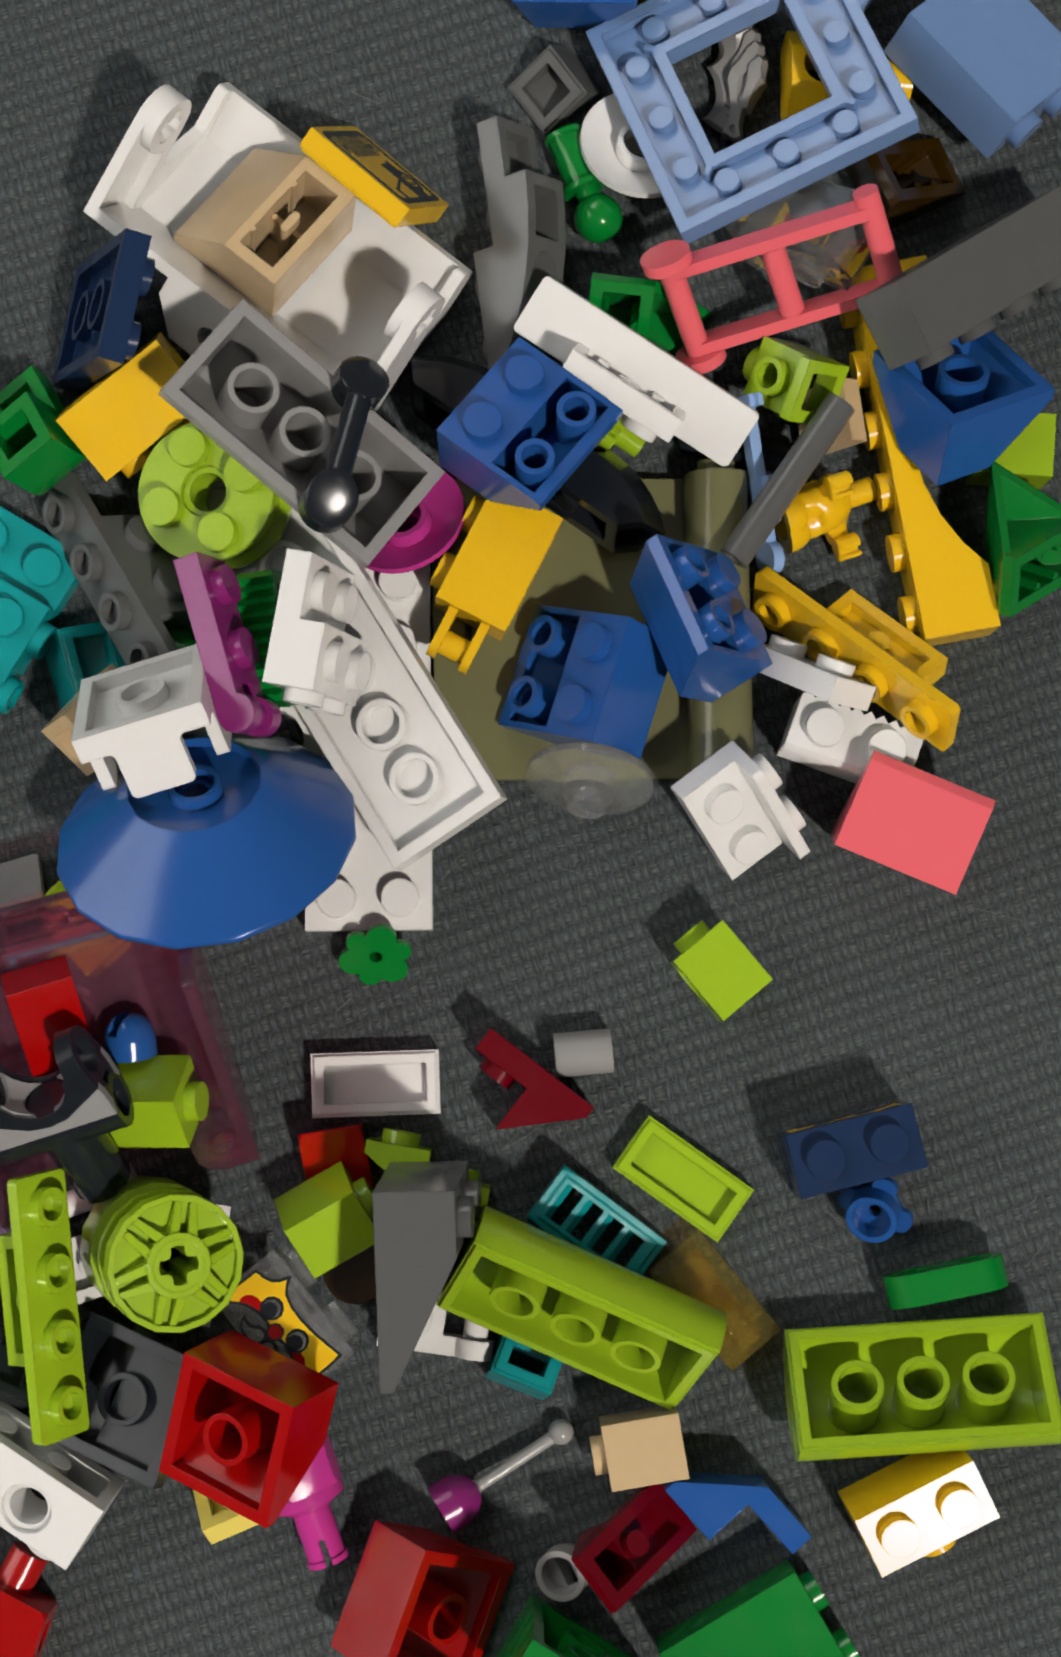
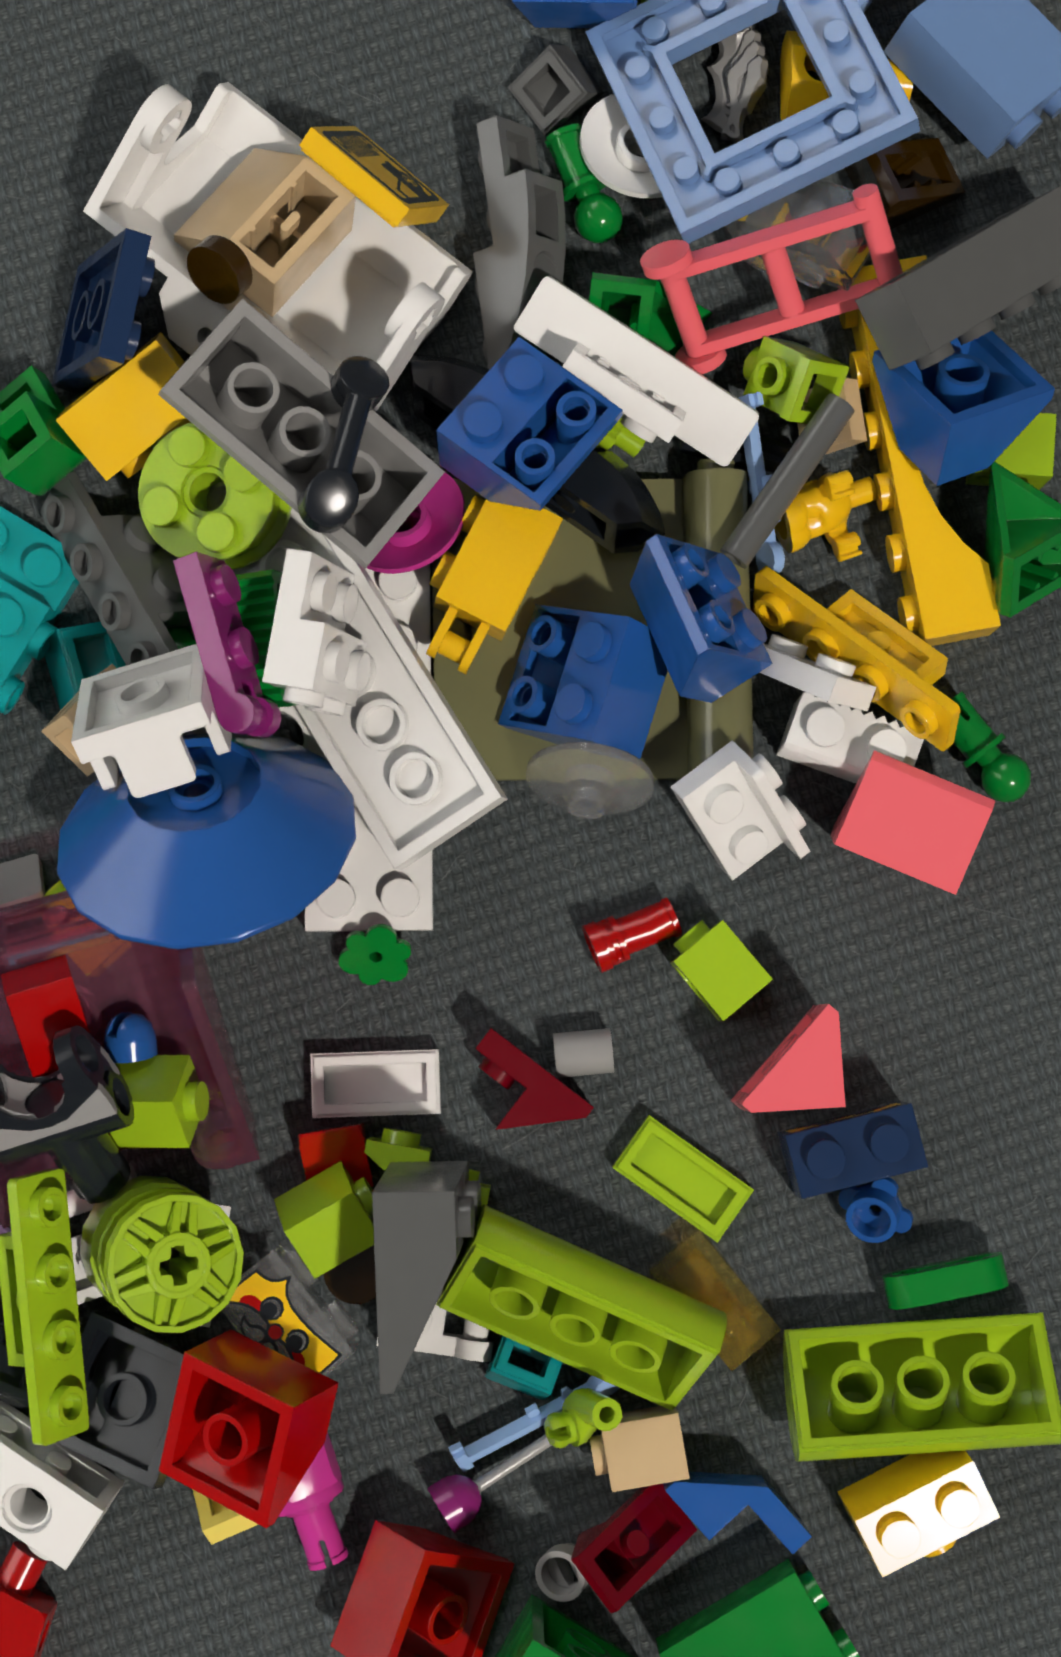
teal slope [526,1163,667,1275] -> none
none -> dark brown tile [187,235,253,304]
none -> light blue piece [448,1376,619,1472]
none -> lime arm [544,1388,623,1448]
none -> red pin [582,897,682,973]
none -> coral slope [730,1004,846,1113]
none -> green pin [952,690,1031,802]

